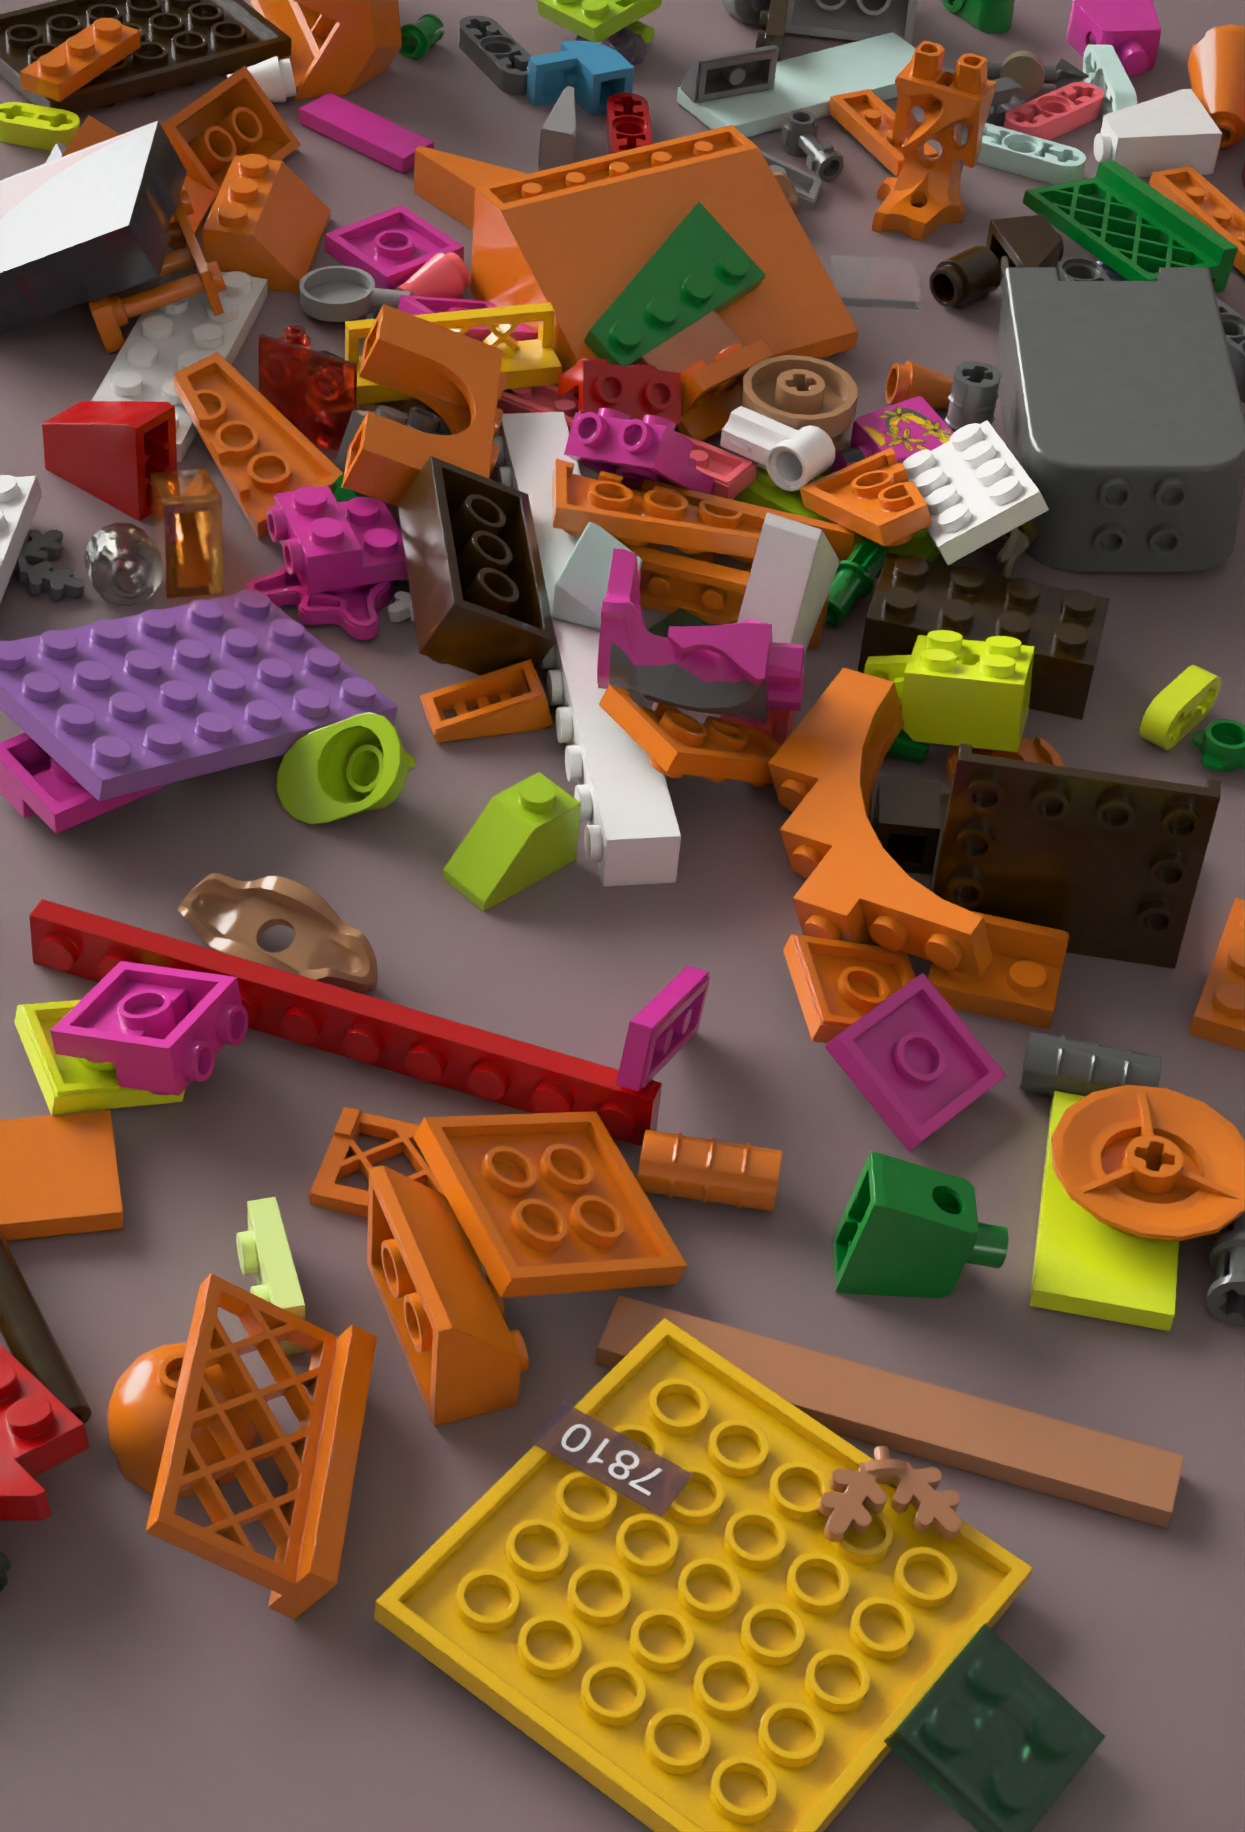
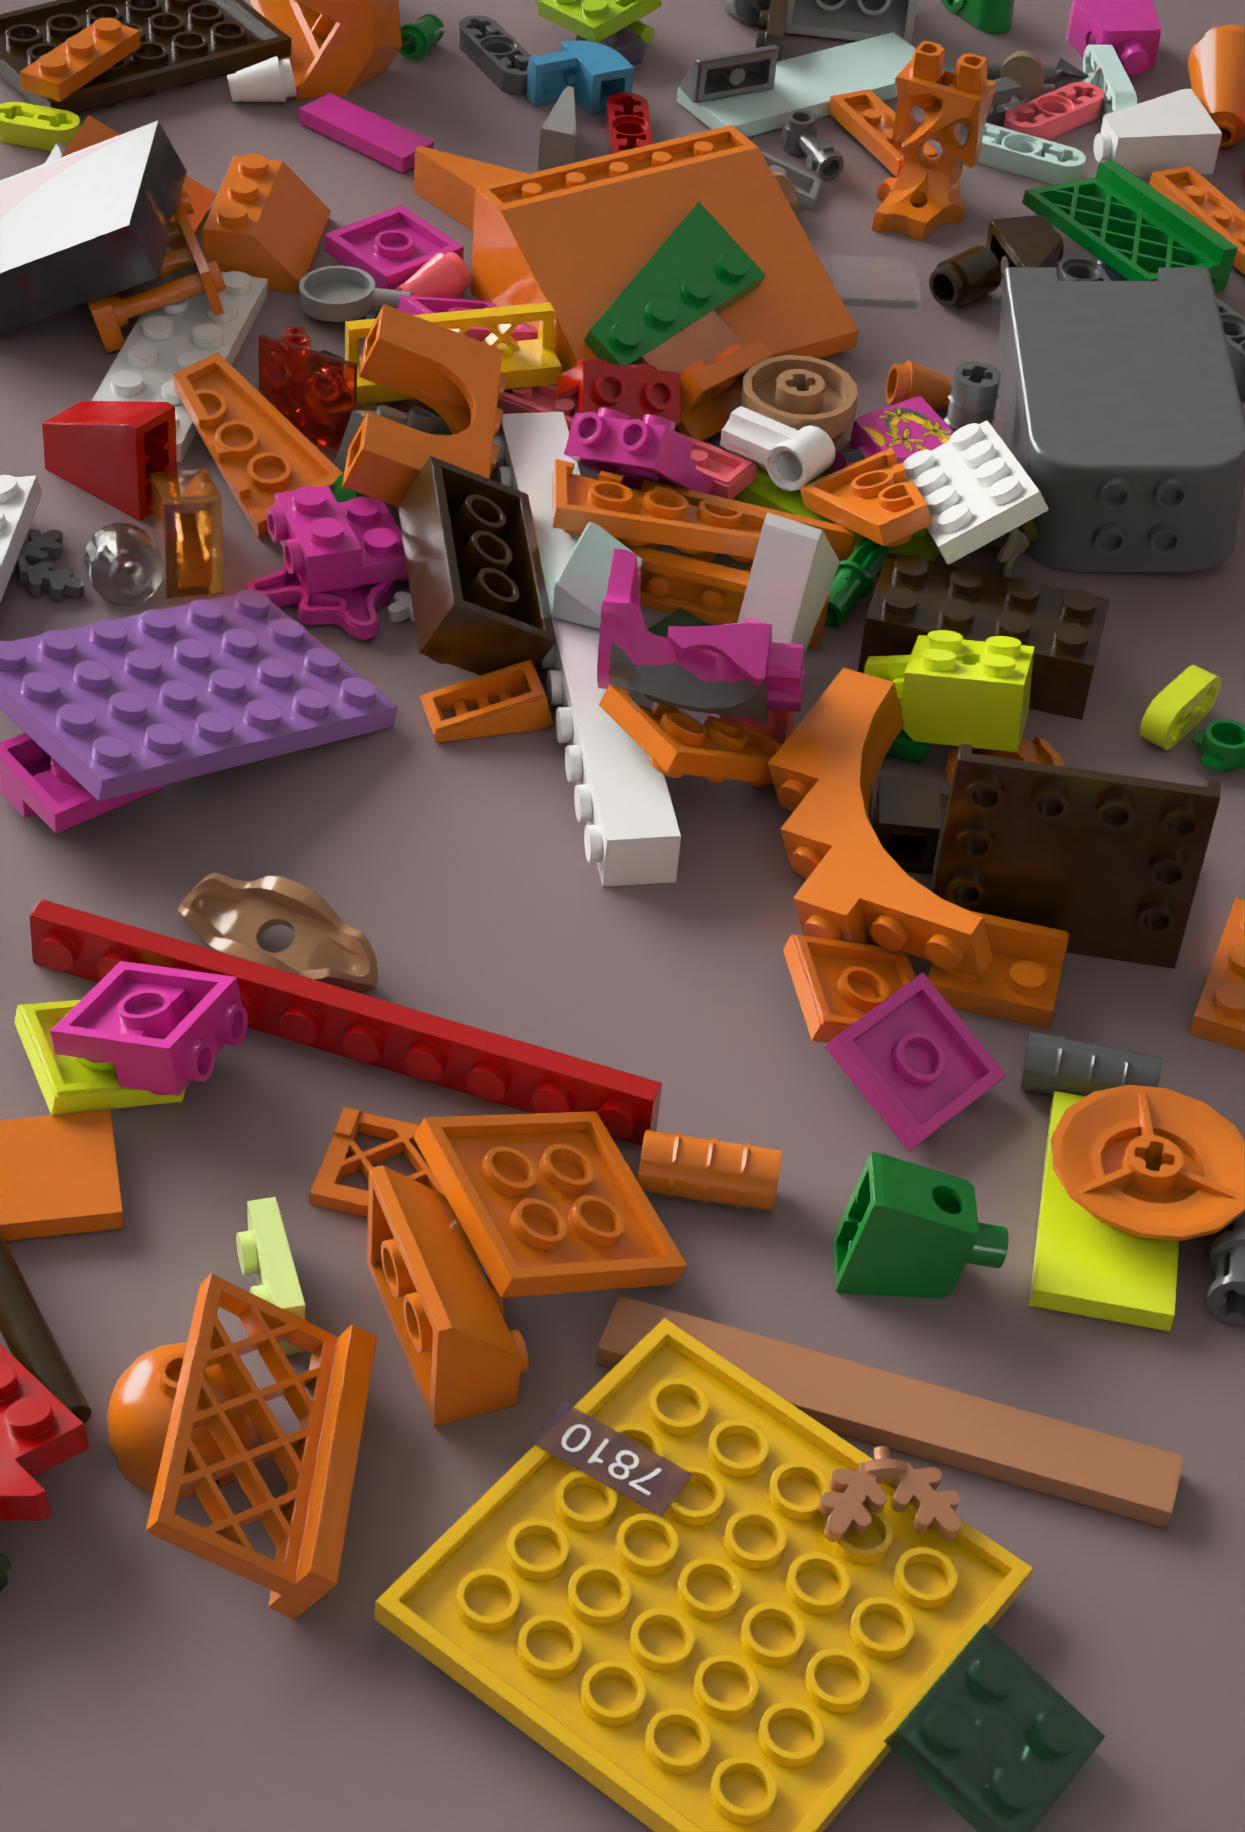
orange slope [161,66,301,206] -> none
lime piece [277,712,416,825] -> none
lime slope [443,772,581,912] -> none
dark pink tile [616,966,710,1091] -> none

